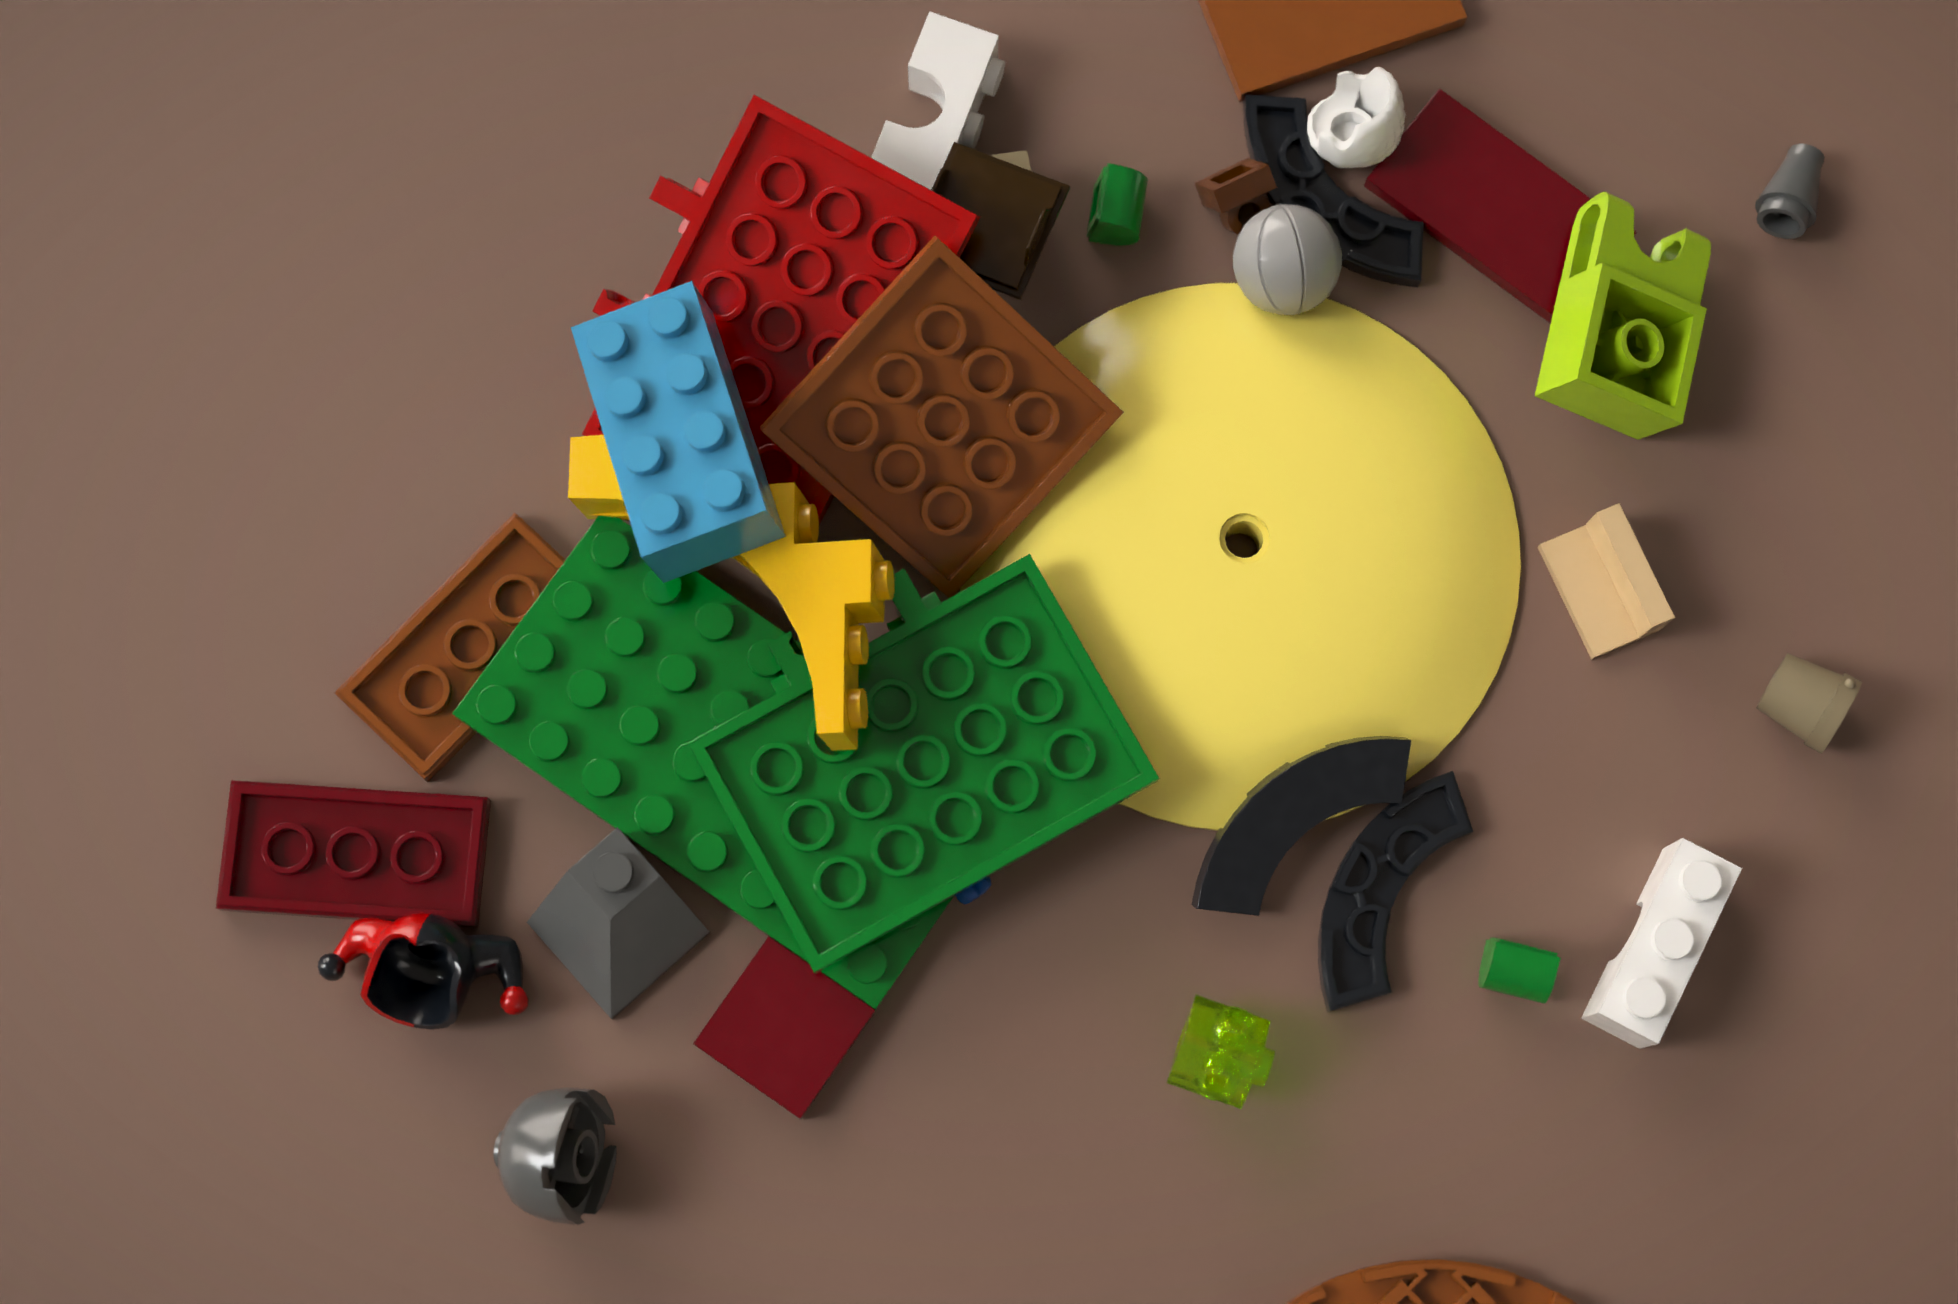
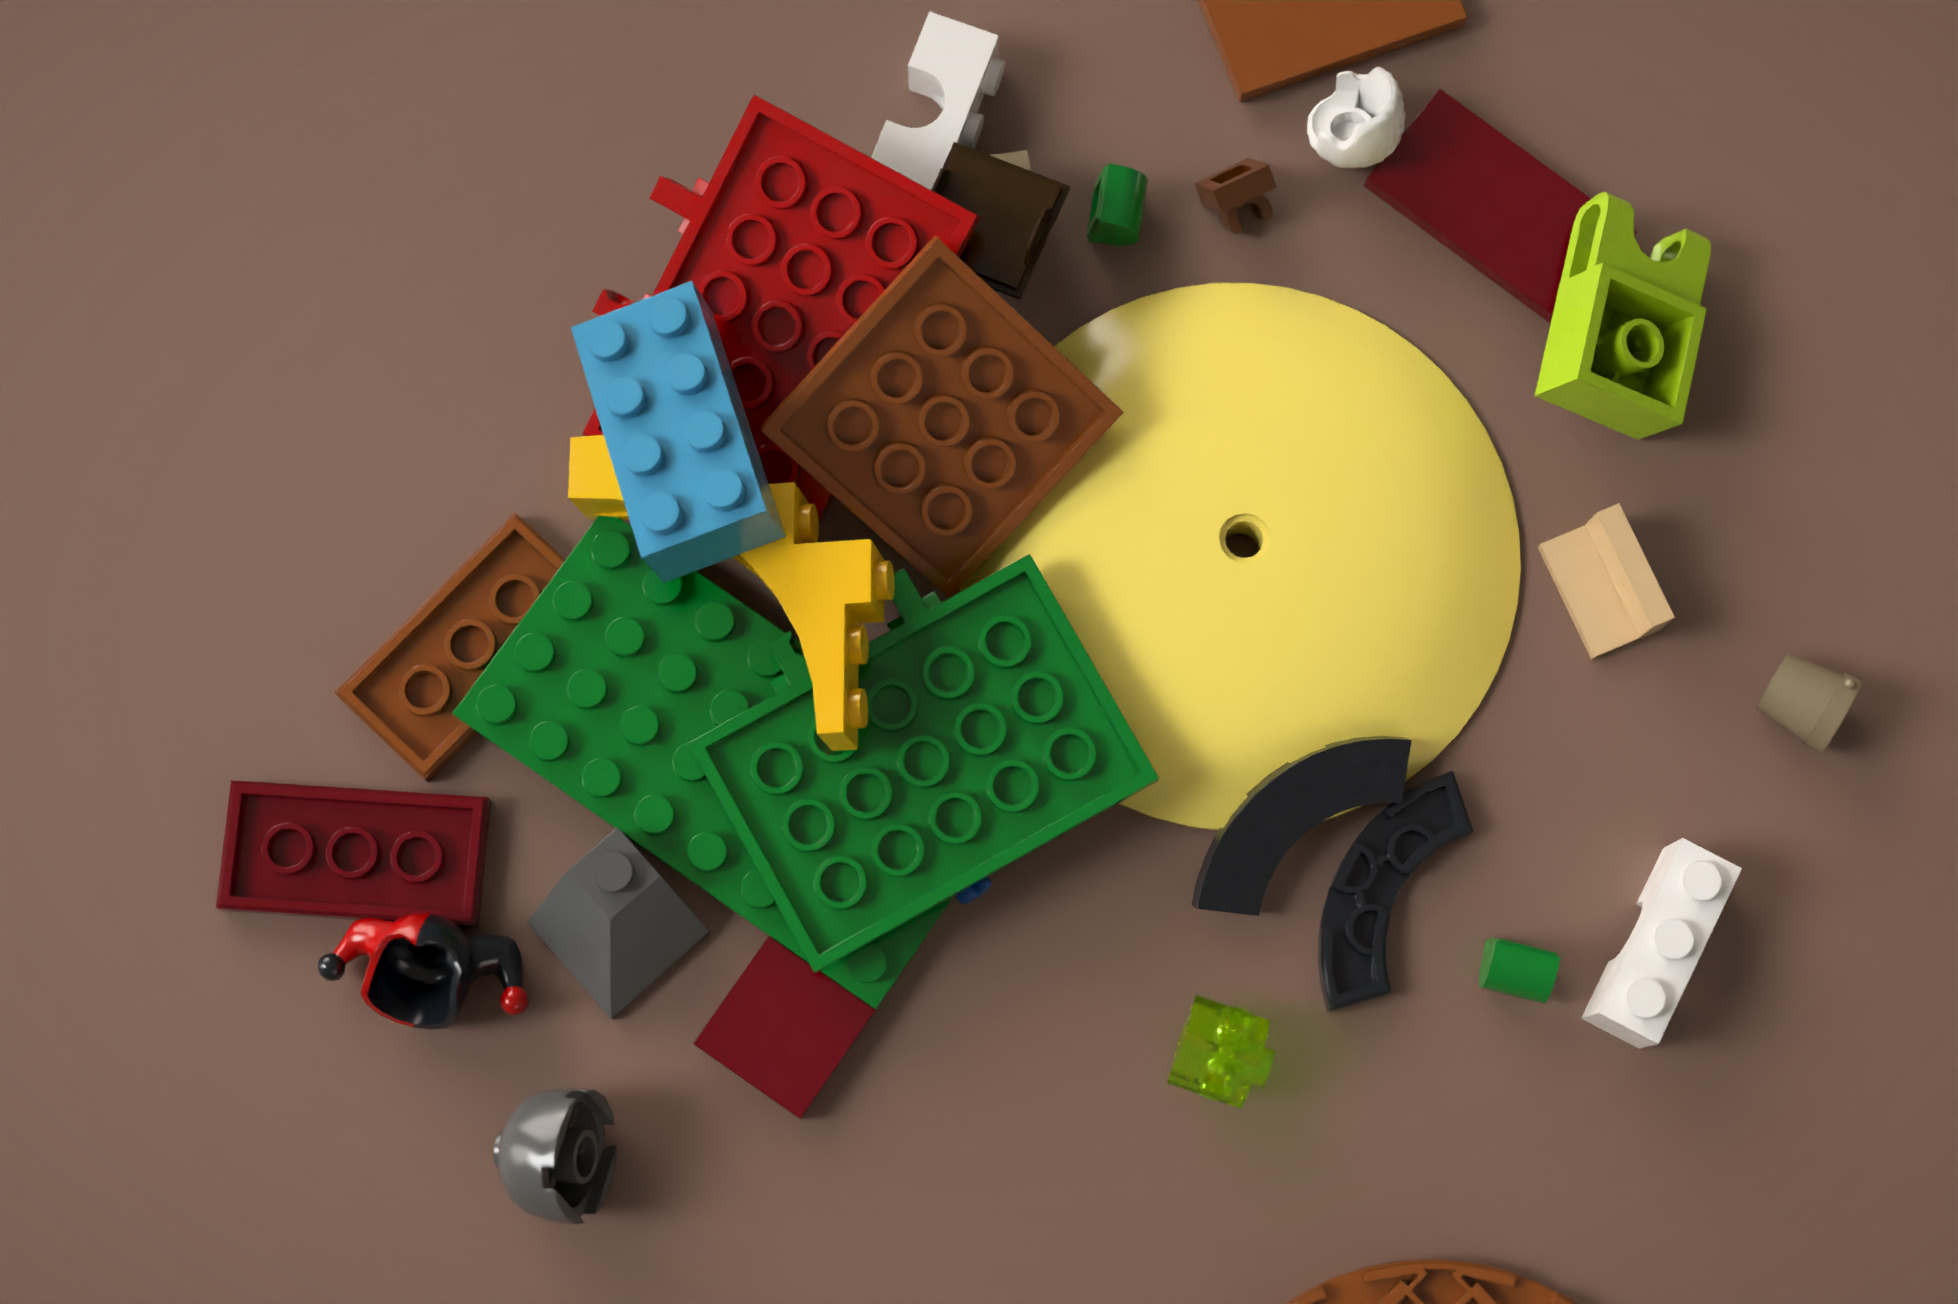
light grey piece [1233,204,1342,315] -> none
black tile [1243,94,1424,287] -> none
dark grey cone [1755,144,1825,239] -> none

